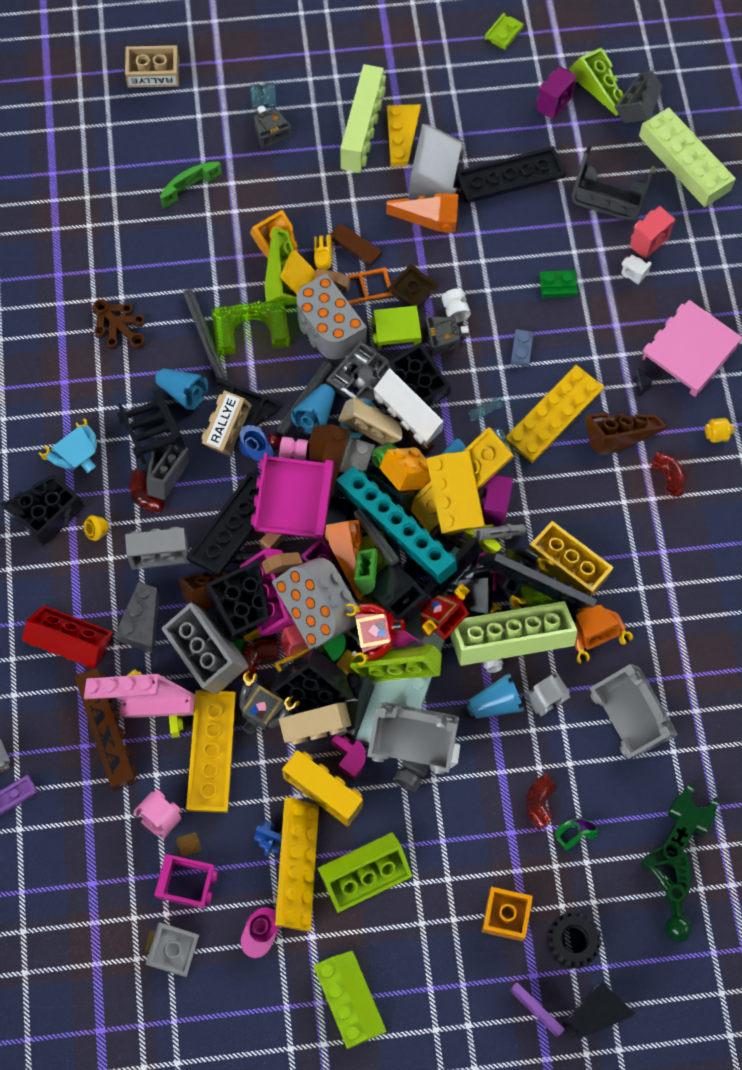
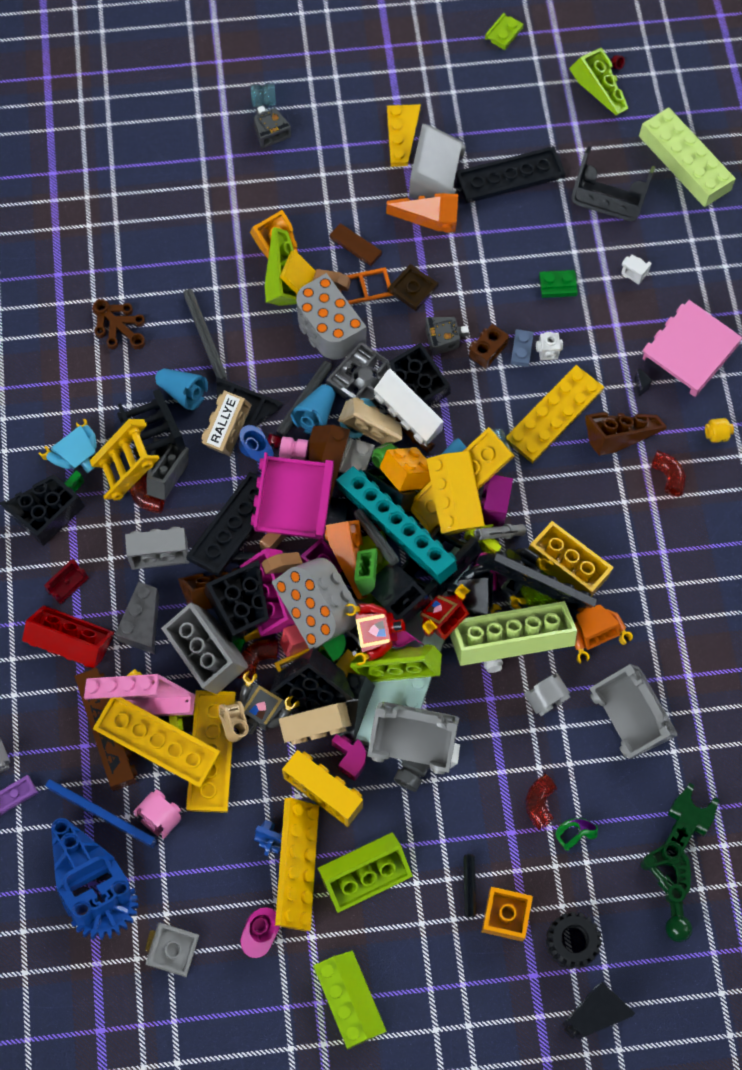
yellow cone [84,515,109,541] -> none
tan brick [125,45,179,88] -> none
dark pink window [154,854,218,909] -> none
bright green slope [160,162,222,208] -> none
clear yellow slope [176,832,201,857] -> none
clear neon green arch [211,299,290,356] -> none
yellow arm [314,235,332,270] -> none
yellowish green brick [340,64,386,173] -> none
lime panel [370,306,422,350] -> none
white wheel [441,289,471,323] -> none
dark azure cone [467,673,525,719] -> none
clear light blue axle [468,397,503,421] -> none
medium lavender tile [510,982,565,1037] -> none
magenta brick [536,66,577,120] -> none
dark grey wedge [615,71,662,123] -> none
coral brick [630,206,676,259] -> none
none -> dark red hinge [44,559,89,605]
none -> blue tile [45,779,157,848]
none -> blue connector [51,818,139,940]
none -> green tile [64,470,84,492]
none -> yellow fence [90,419,160,501]
none -> yellow plate [93,697,220,788]
none -> tan piece [218,701,249,742]
none -> black axle [463,854,476,918]
none -> reddish brown brick [469,324,510,369]
none -> white brick [536,332,563,360]
none -> dark red hinge [610,55,625,70]

